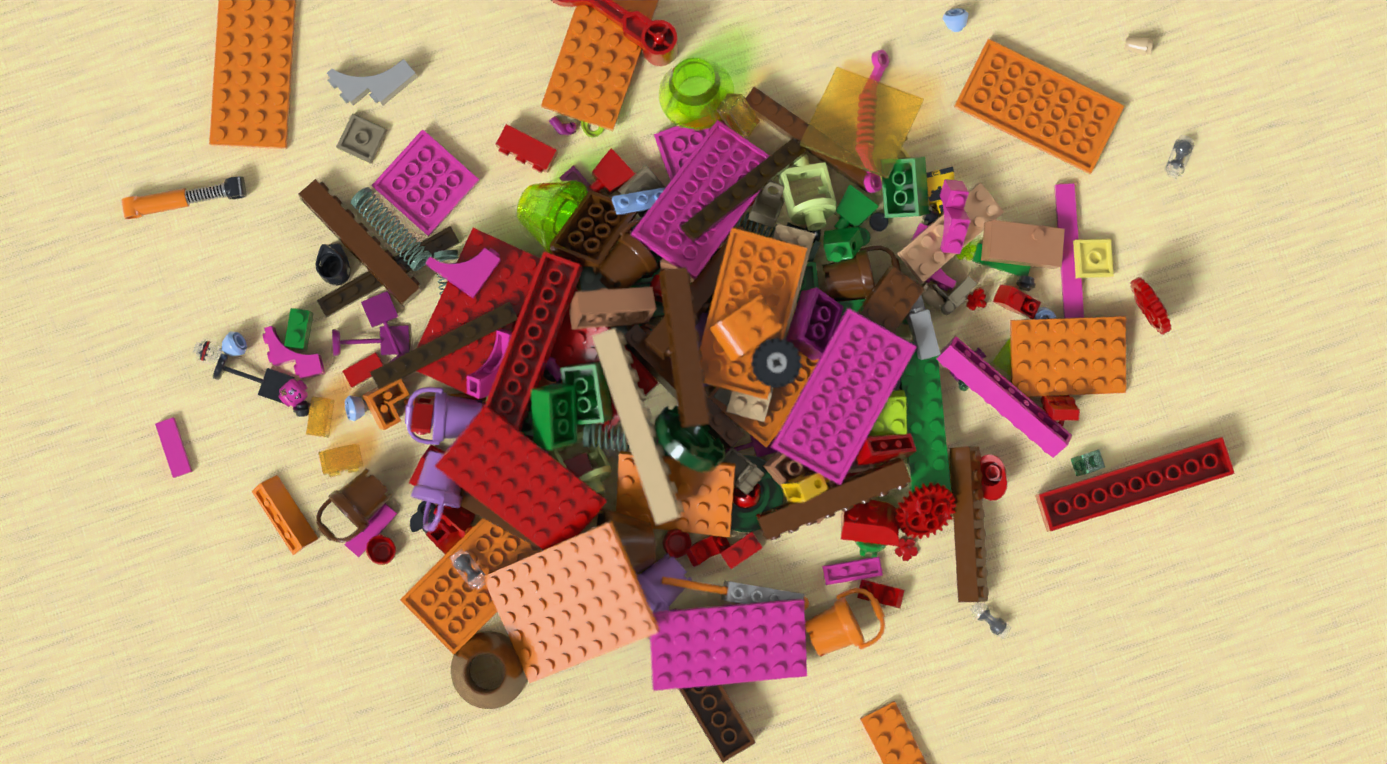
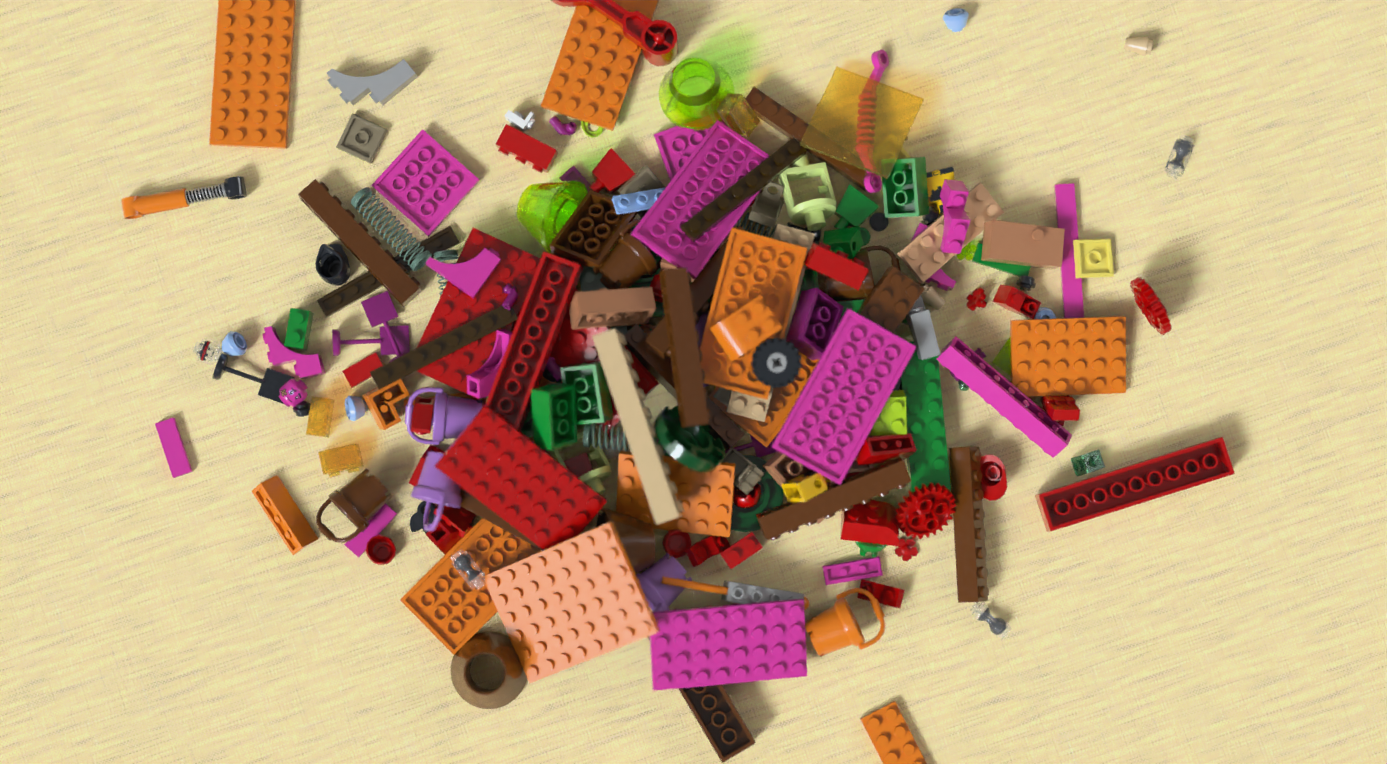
dark tan piece [932,276,977,315] -> none
orange plate [954,39,1124,174] -> none
none -> magenta arm [502,283,519,310]
none -> white bracket [505,110,536,132]
none -> red brick [803,242,869,290]

